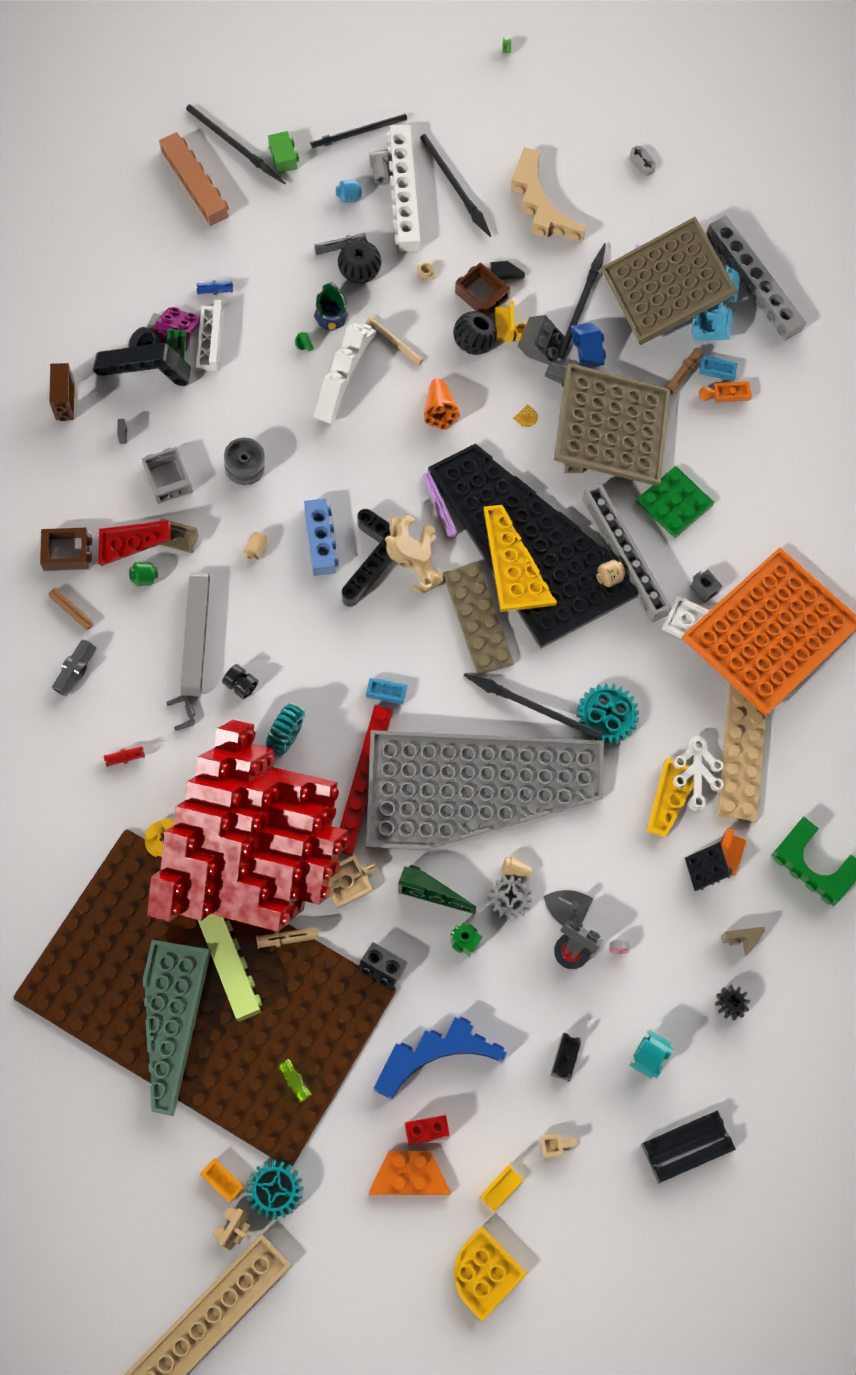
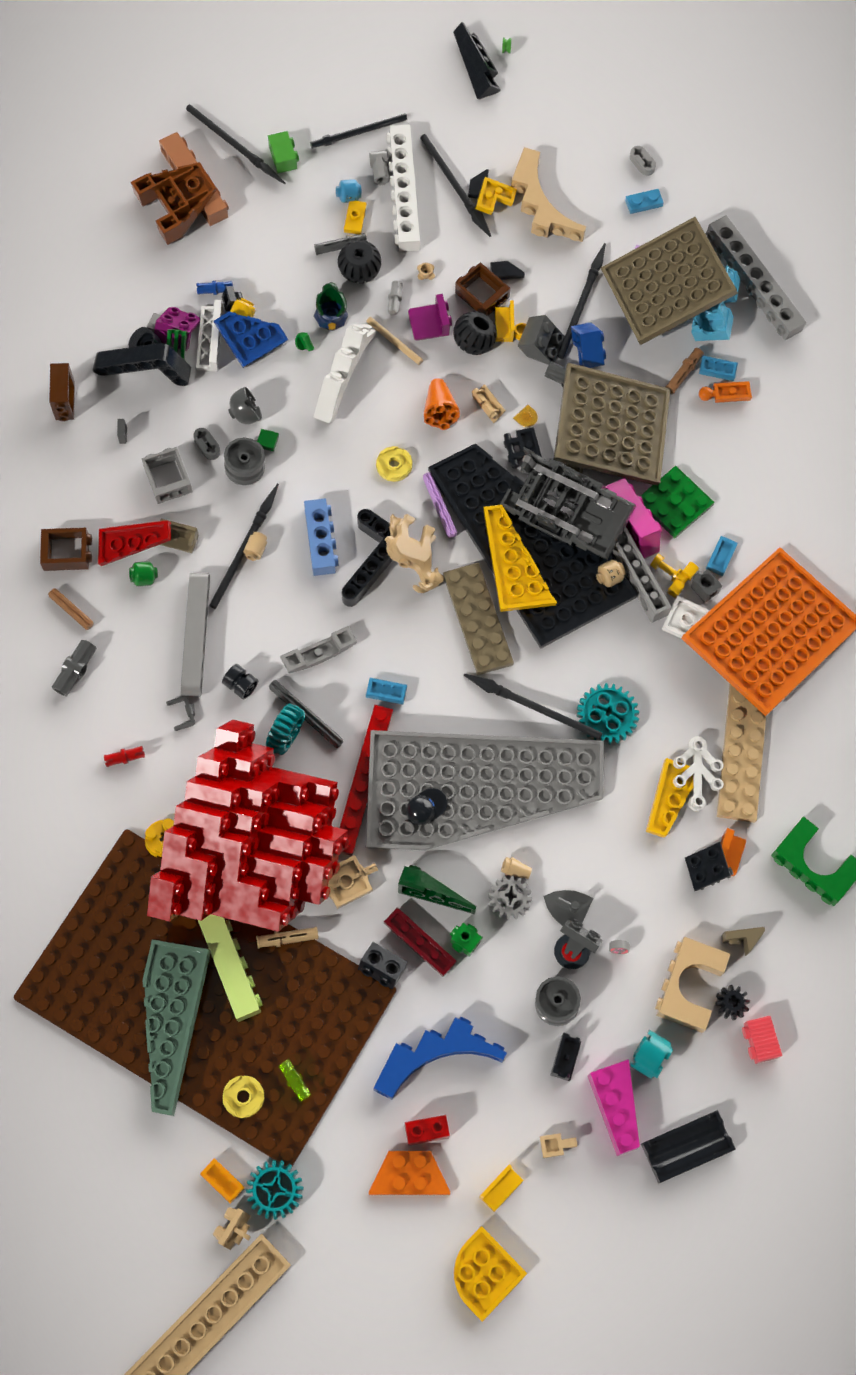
none -> dark orange wedge [131,162,217,245]
none -> dark grey beam [193,428,220,460]
none -> black piece [209,483,279,609]
none -> blue plate [214,311,288,368]
none -> black tile [222,286,243,312]
none -> light yellow tile [223,1076,264,1119]
none -> dark grey cylinder [228,387,262,424]
none -> yellow head [230,298,256,317]
none -> green tile [257,429,279,452]
none -> dark grey axle [269,680,343,748]
none -> light grey slope [280,626,357,673]
none -> yellow plate [344,201,367,234]
none -> light yellow tile [376,446,412,482]
none -> dark red plate [384,907,457,977]
none -> light grey axle [388,281,403,315]
none -> black cap [406,788,447,825]
none -> magenta bracket [408,294,452,341]
none -> black wedge [453,22,501,99]
none -> black tile [468,169,489,199]
none -> tan hinge [472,384,506,423]
none -> yellow plate [475,177,517,215]
none -> dark grey piece [500,447,636,560]
none -> black plate [503,427,542,468]
none -> dark grey wheel [535,976,581,1026]
none -> dark pink wedge [587,1059,640,1156]
none -> dark pink wedge [605,478,662,558]
none -> dark azure plate [625,189,664,214]
none -> yellow bar [650,554,699,598]
none -> tan arch [655,937,730,1033]
none -> dark azure tile [706,536,738,576]
none -> coral brick [742,1016,782,1064]

